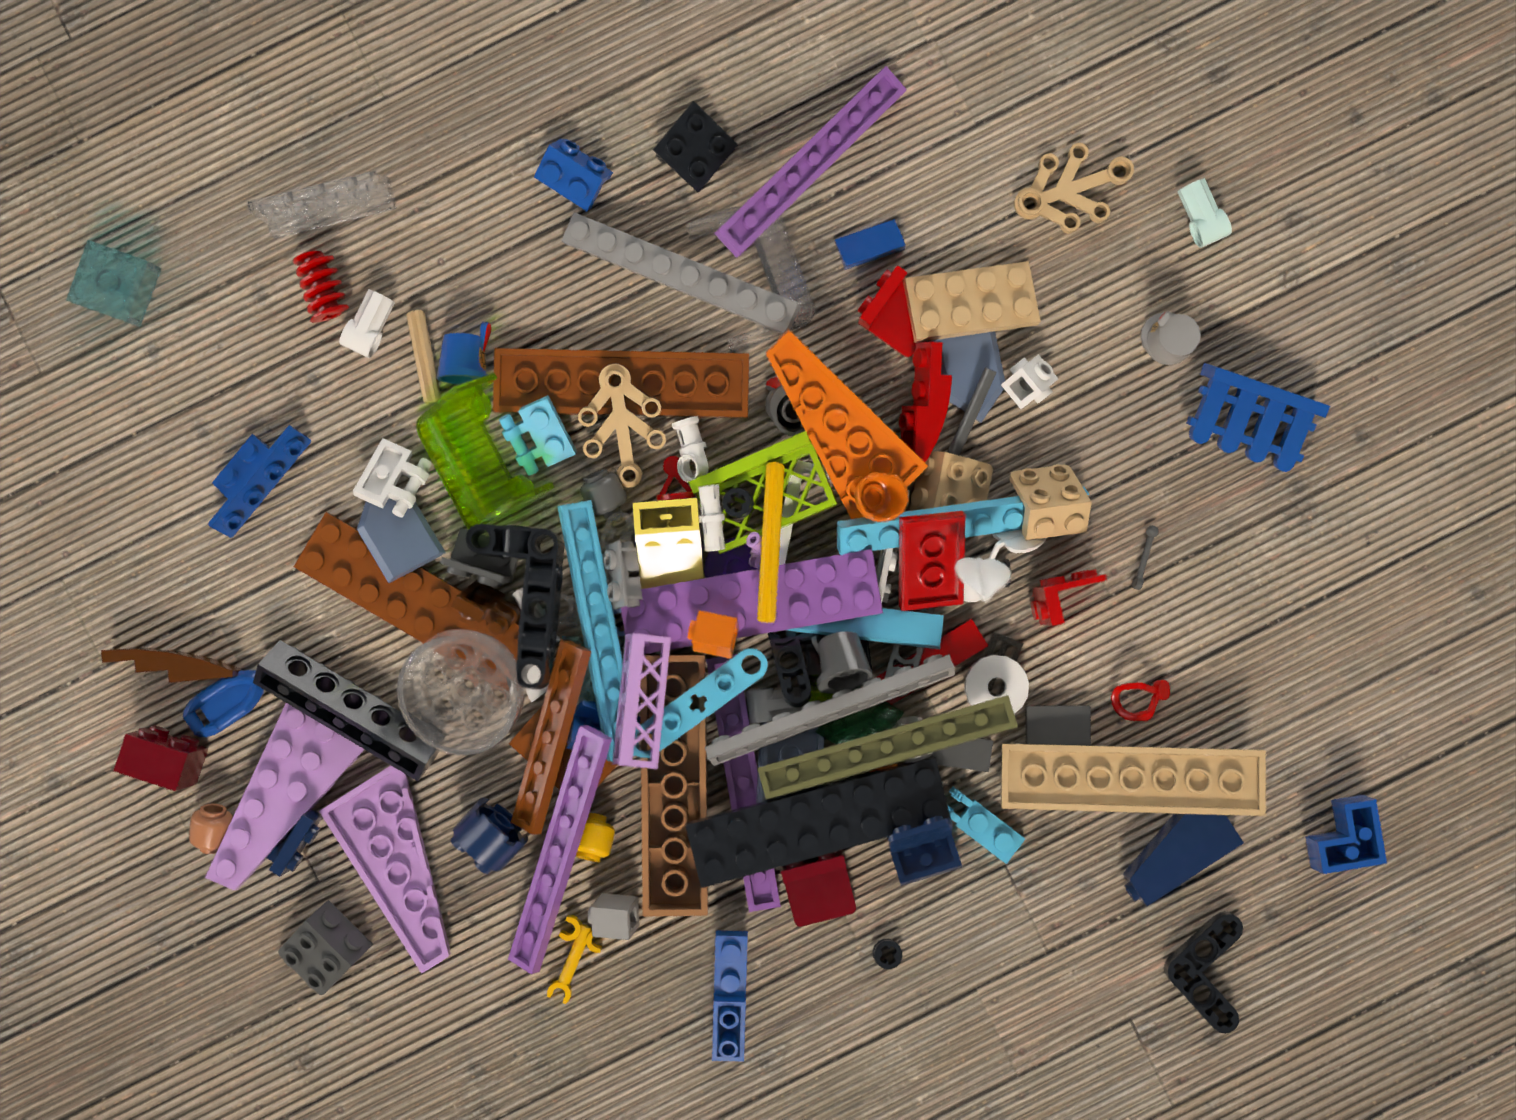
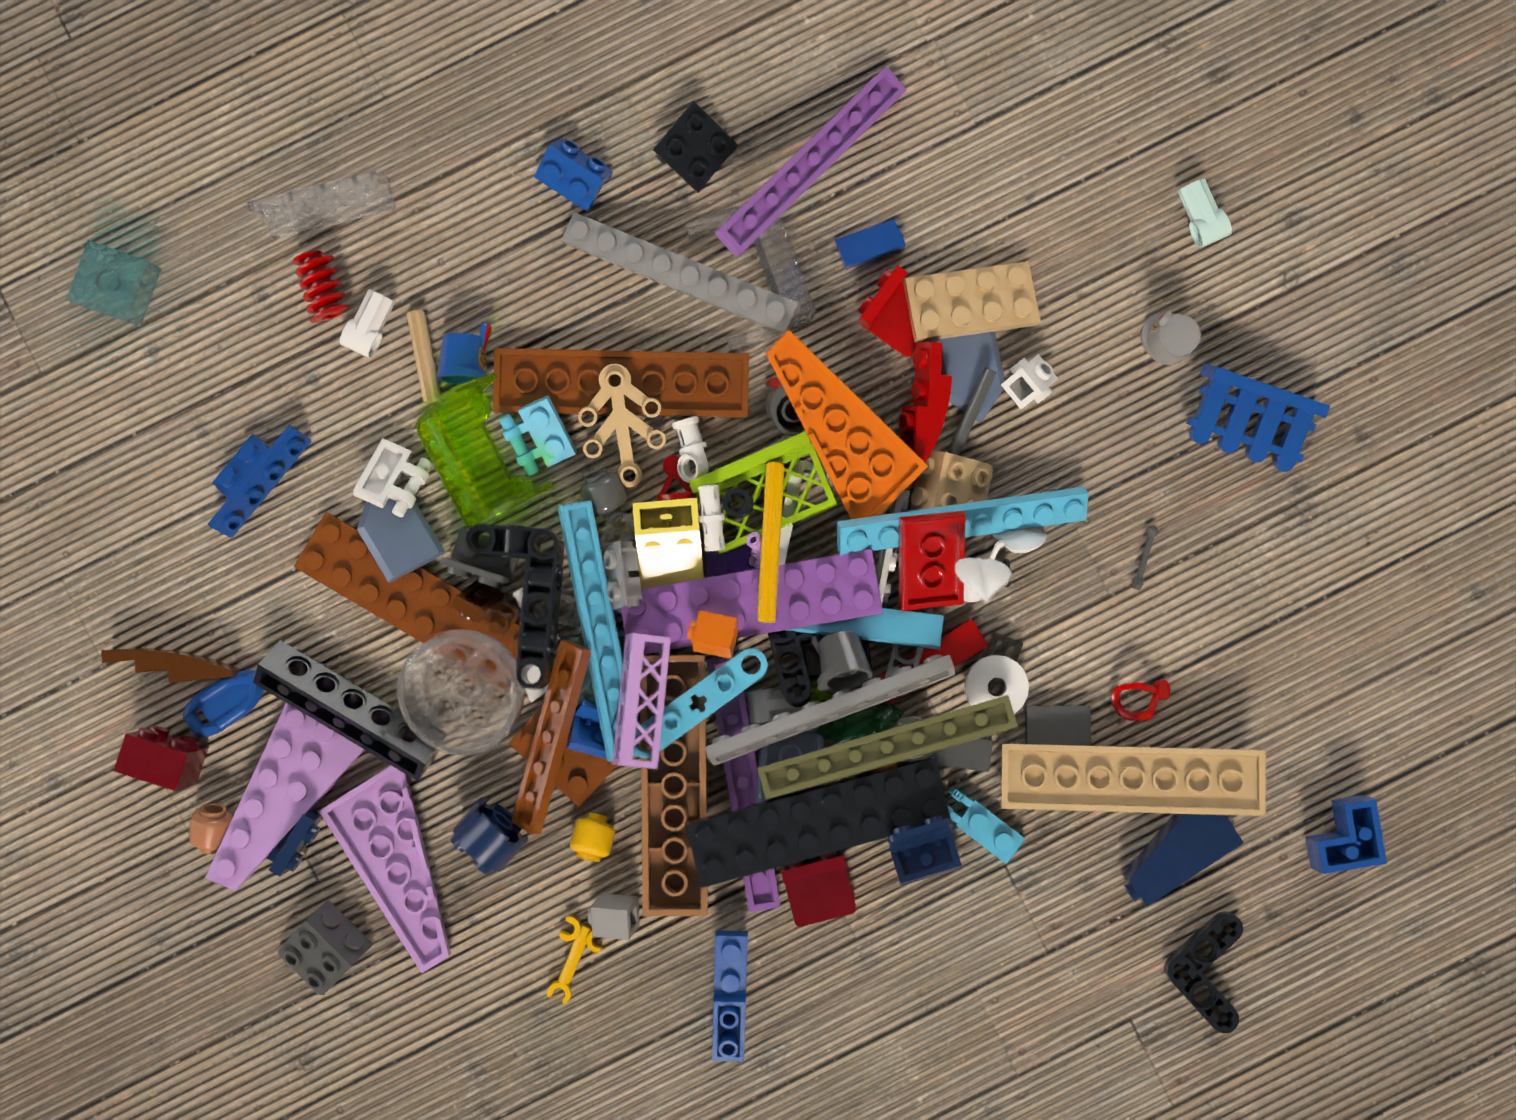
medium lavender plate [508,725,612,975] -> none
orange hair [854,472,908,522] -> none
black bush [872,939,902,969] -> none
tan bracket [1010,464,1092,541] -> none
tan plant [1014,143,1134,234] -> none
red bracket [1031,569,1107,626] -> none

